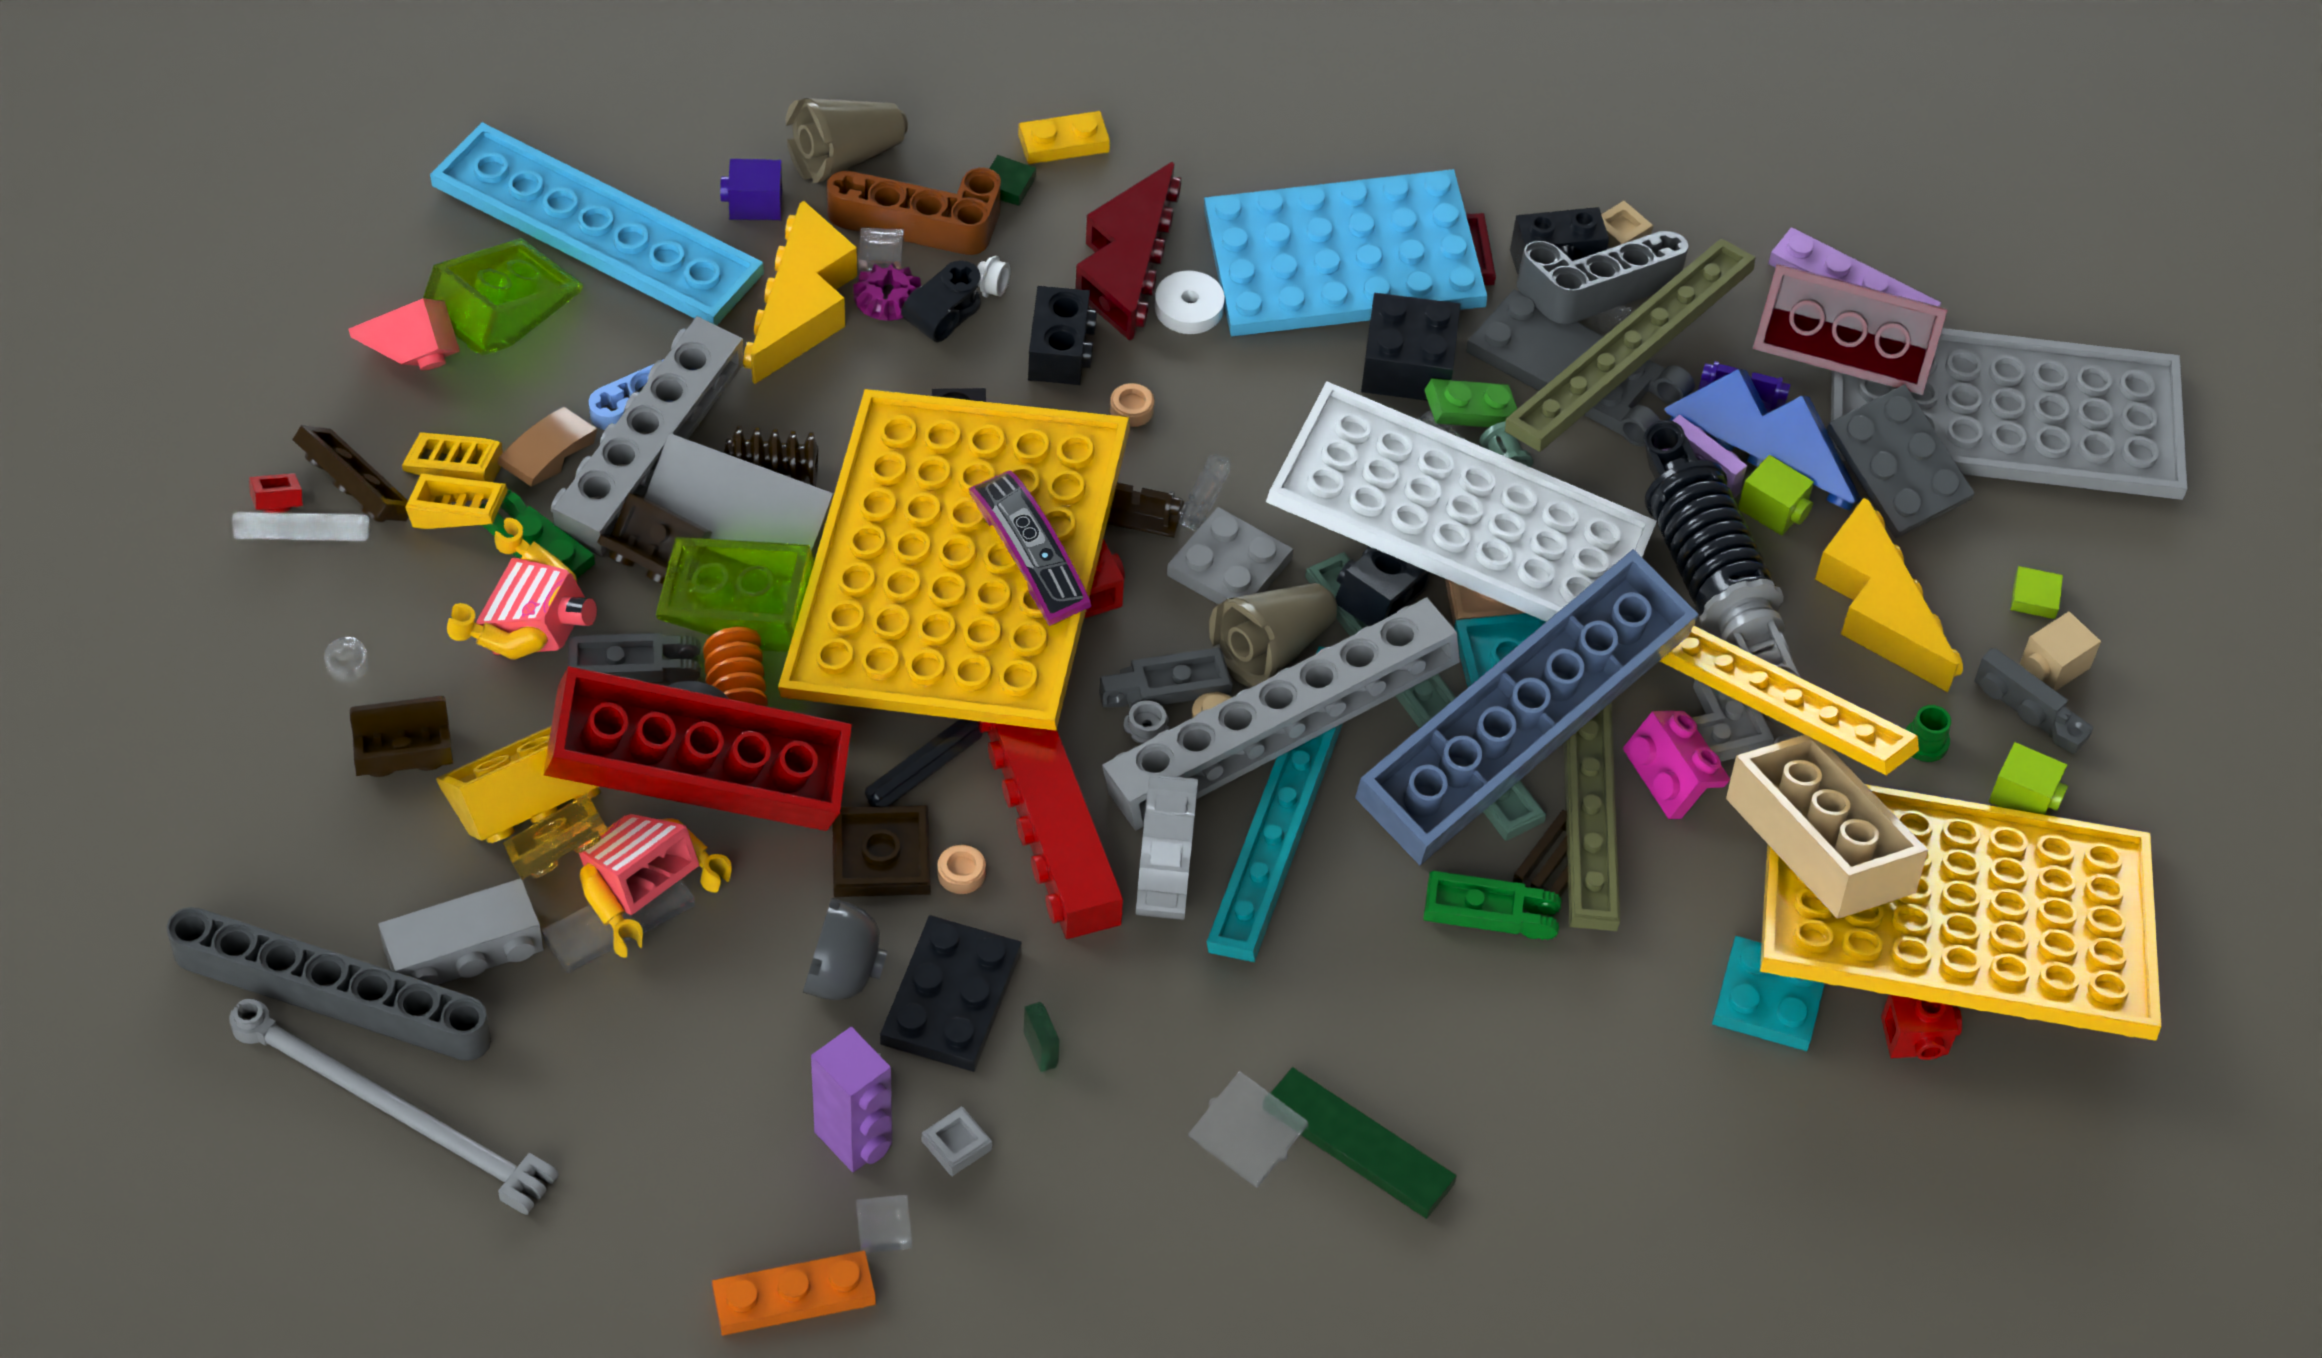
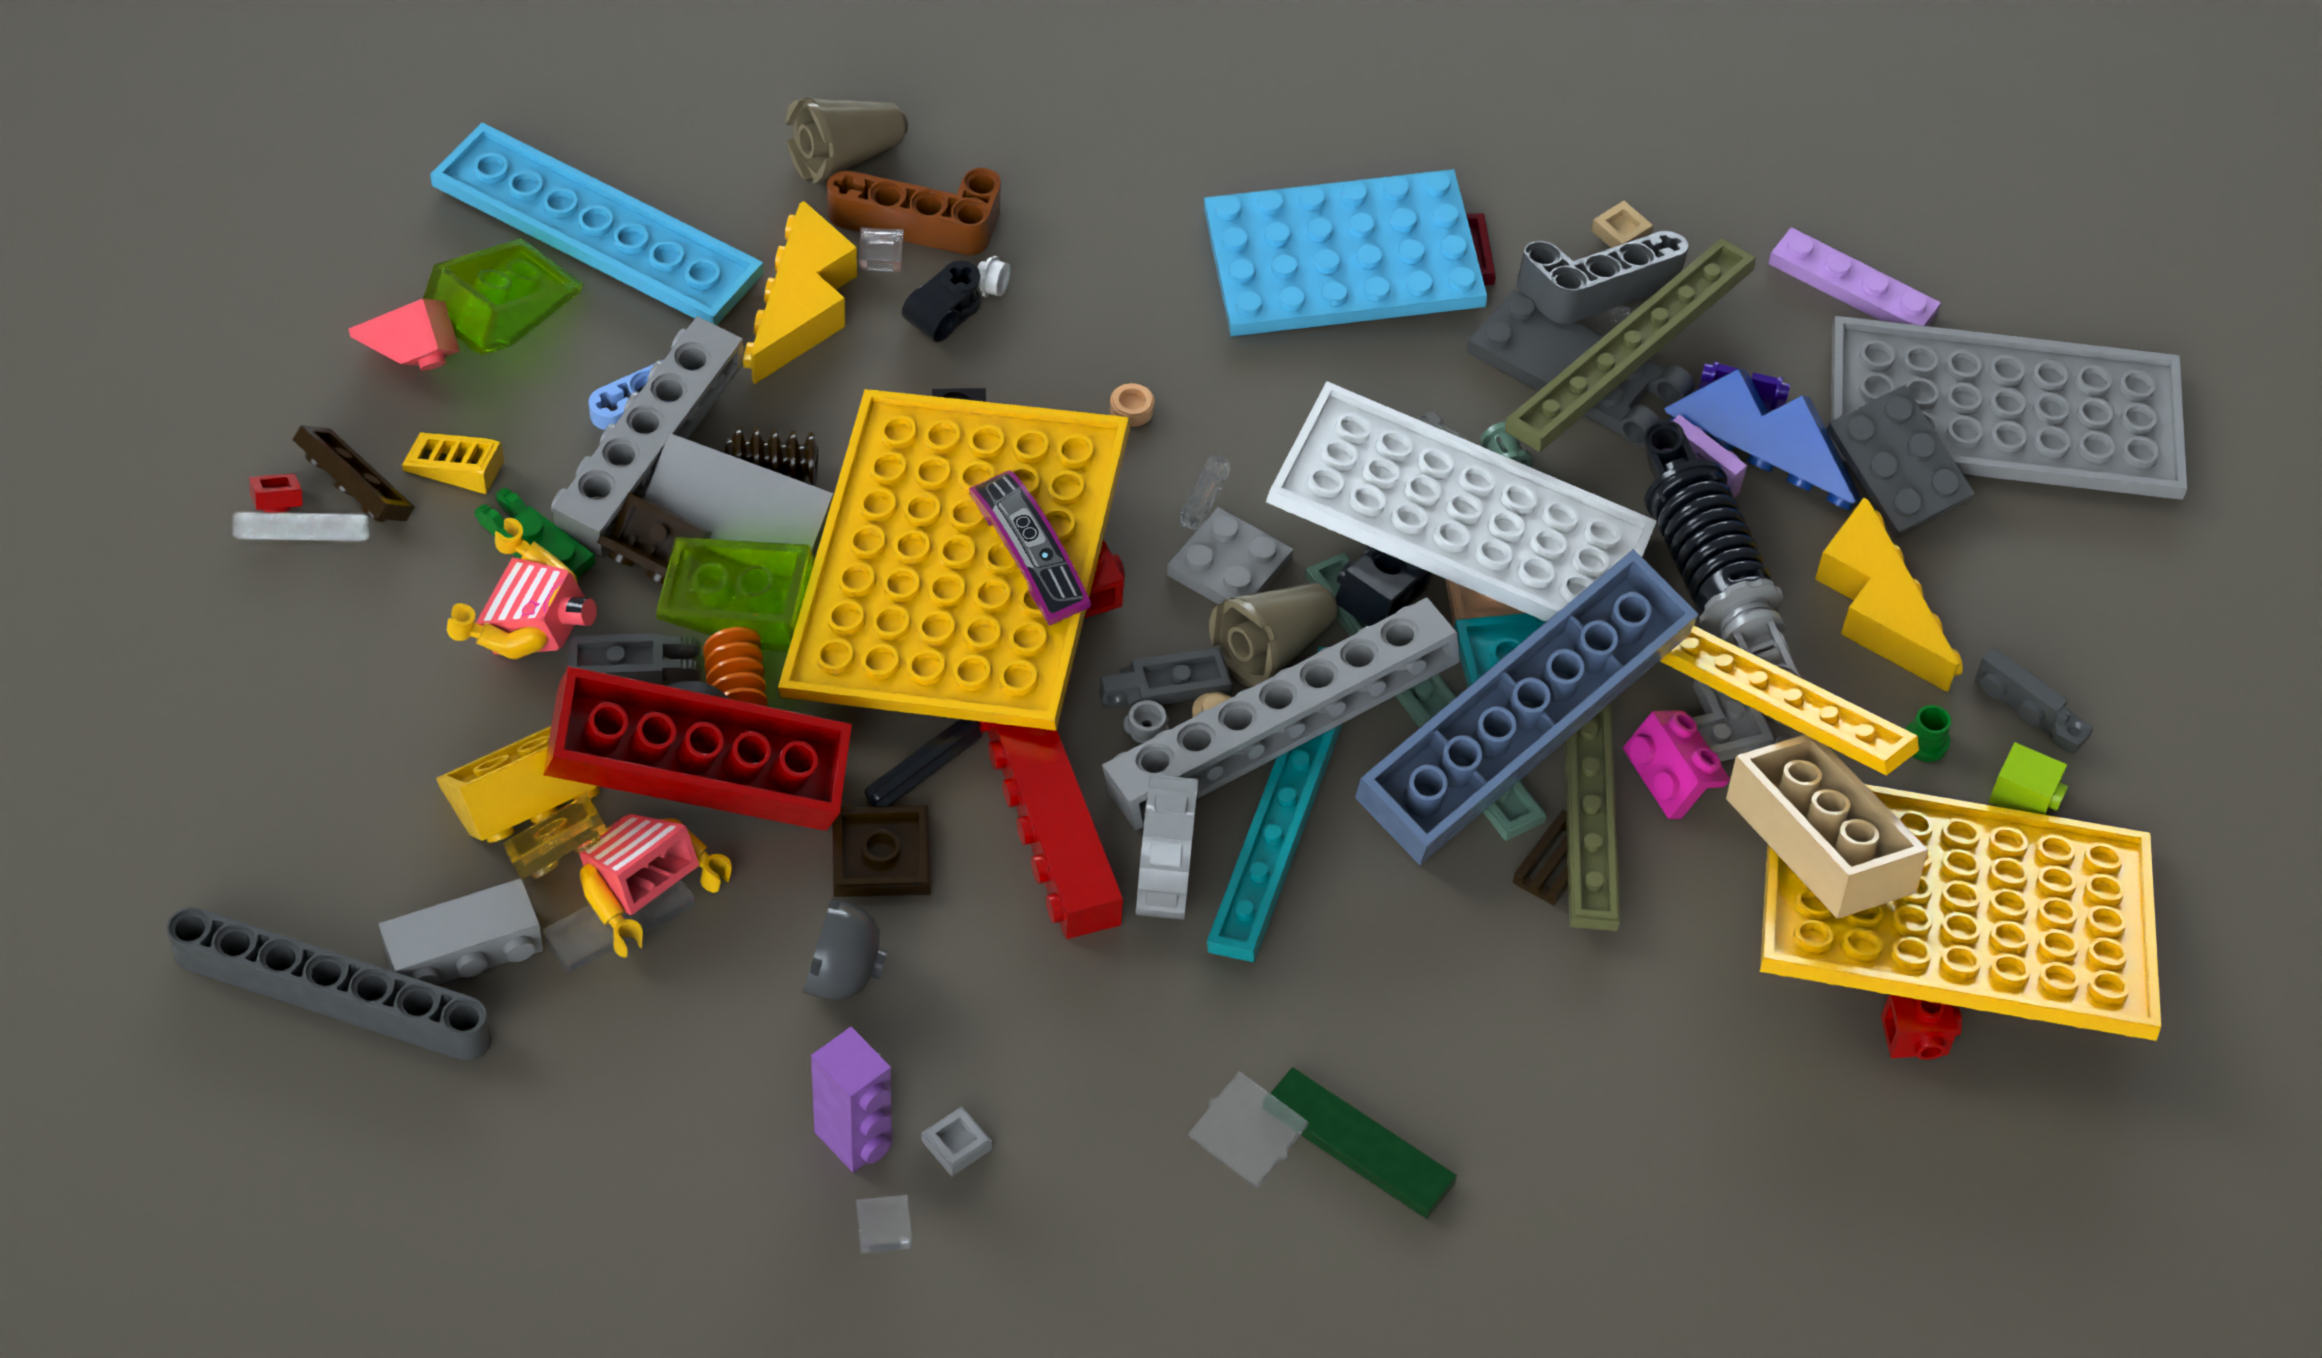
light grey hinge [229,999,559,1215] -> none
clear bush [324,637,369,682] -> none
dark brown bracket [349,696,453,777] -> none
yellow slope [405,473,508,529] -> none
medium nougat slope [498,407,597,487] -> none
orange plate [712,1250,876,1336] -> none
dark purple brick [720,159,783,220] -> none
magenta gear [853,262,921,321] -> none
black plate [880,915,1022,1072] -> none
light nougat tile [937,845,986,894] -> none
dark green tile [989,155,1036,206] -> none
yellow plate [1018,111,1110,165] -> none
clear green tile [1023,1001,1060,1072] -> none
black brick [1028,286,1097,385] -> none
dark red slope [1075,162,1182,341] -> none
dark brown hinge [1107,482,1184,538] -> none
white piece [1155,271,1225,334] -> none
black brick [1361,292,1461,401] -> none
green hinge [1423,870,1562,940] -> none
bright green plate [1424,379,1517,427] -> none
black brick [1510,207,1609,275] -> none
teal plate [1712,936,1825,1051] -> none
lime brick [1738,455,1814,536] -> none
slope [1753,263,1948,395] -> none
lime tile [2010,566,2063,619] -> none
tan brick [2020,611,2101,691] -> none

